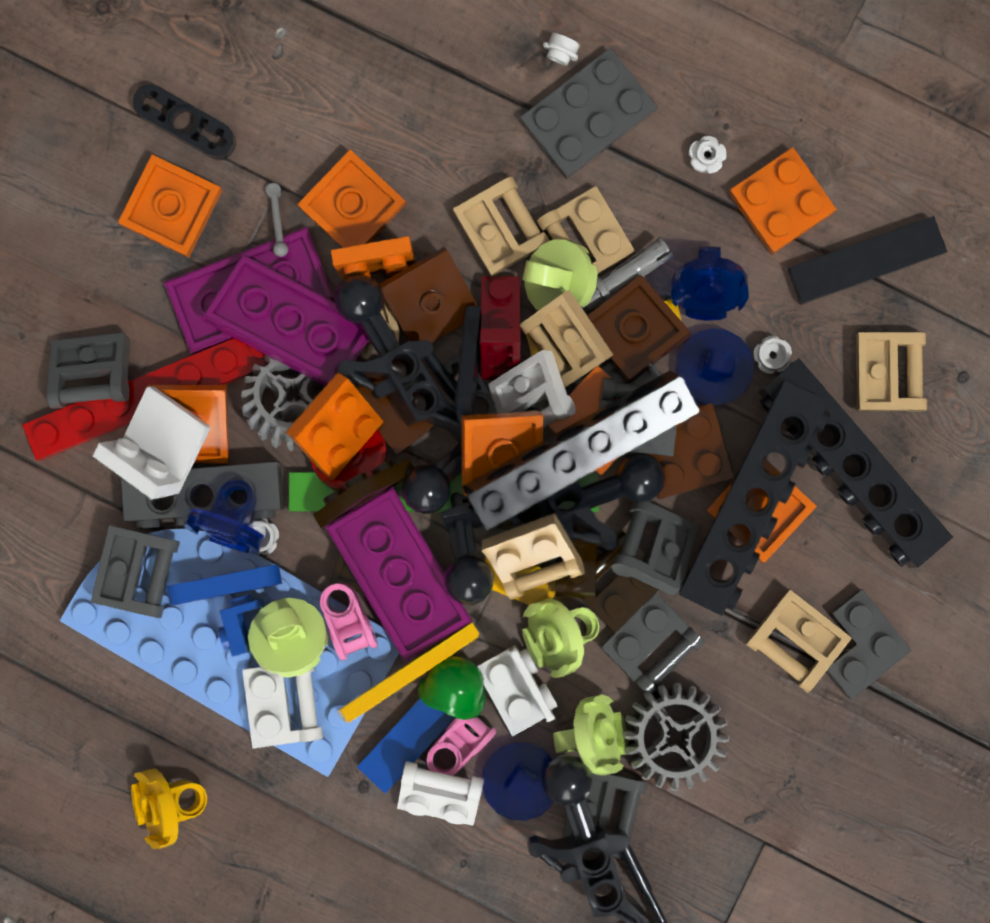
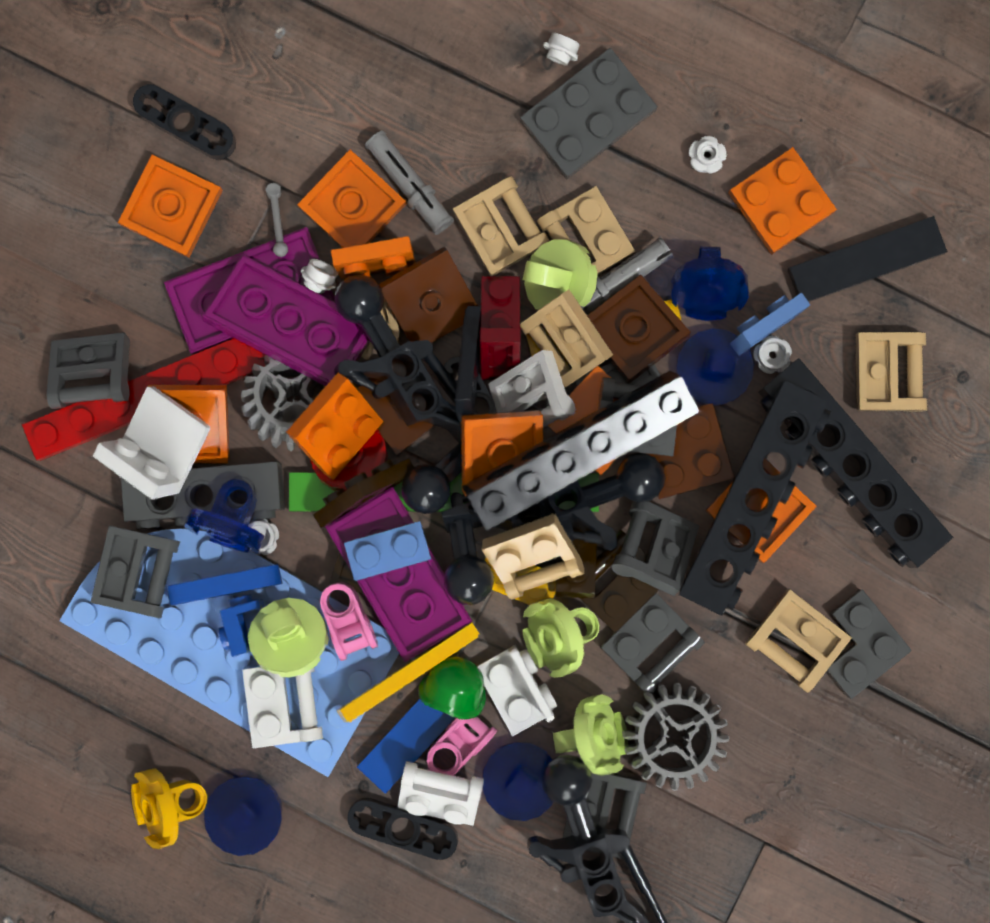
none -> clear blue tile [204,776,283,856]
none -> white plate [301,259,338,293]
none -> medium blue plate [344,521,432,581]
none -> black beam [347,798,458,860]
none -> light grey pin [365,131,454,235]
none -> medium blue plate [730,292,810,356]

